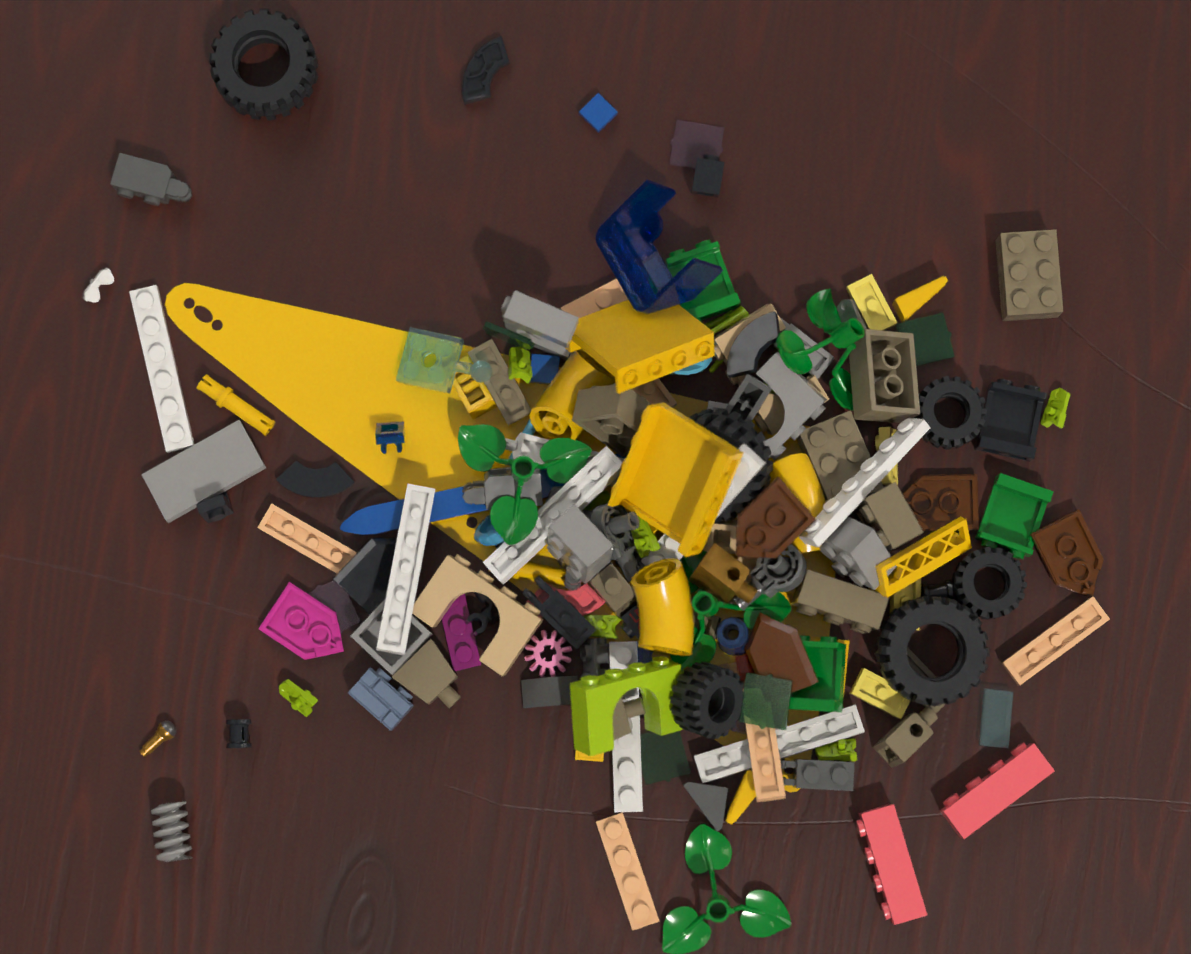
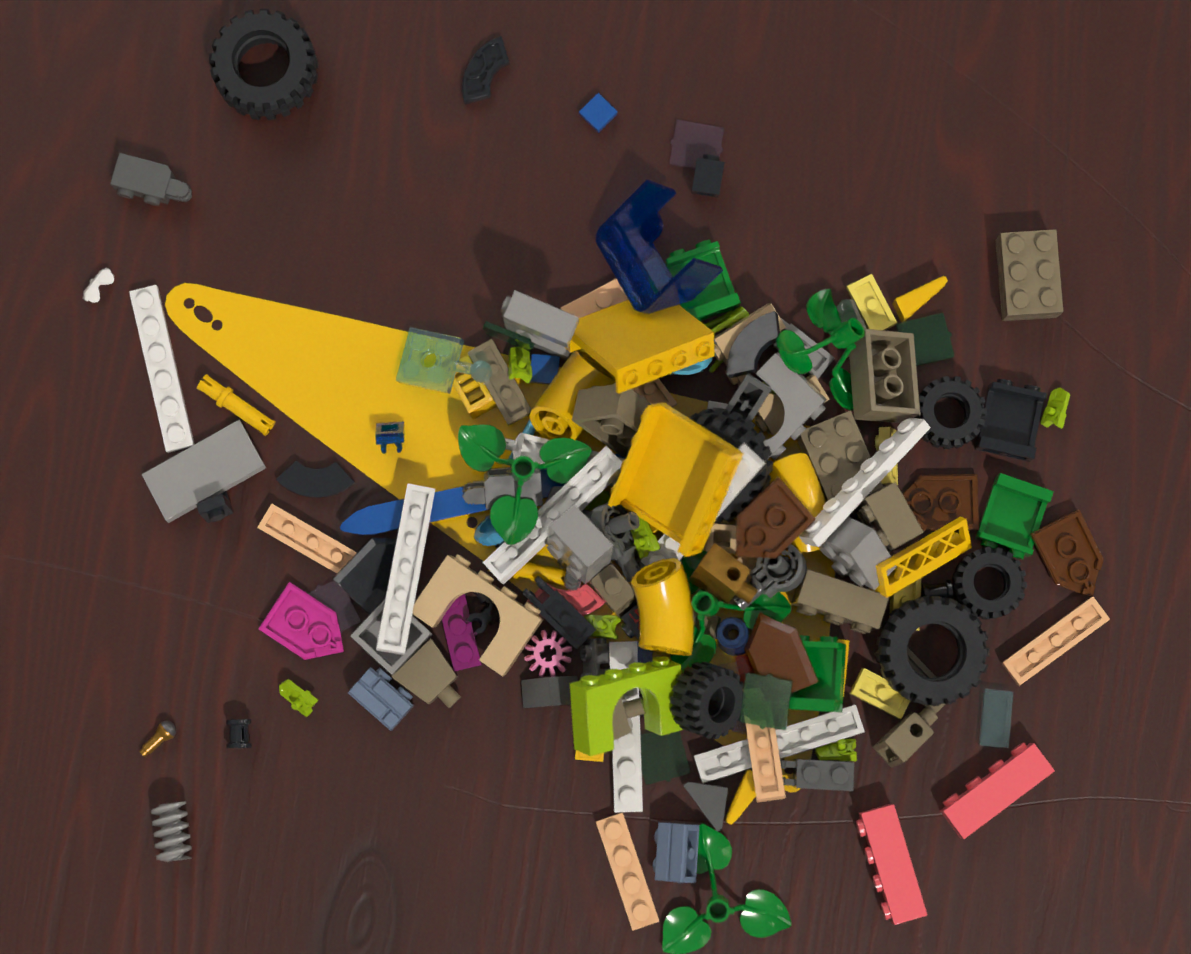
none -> sand blue brick [653,822,699,883]

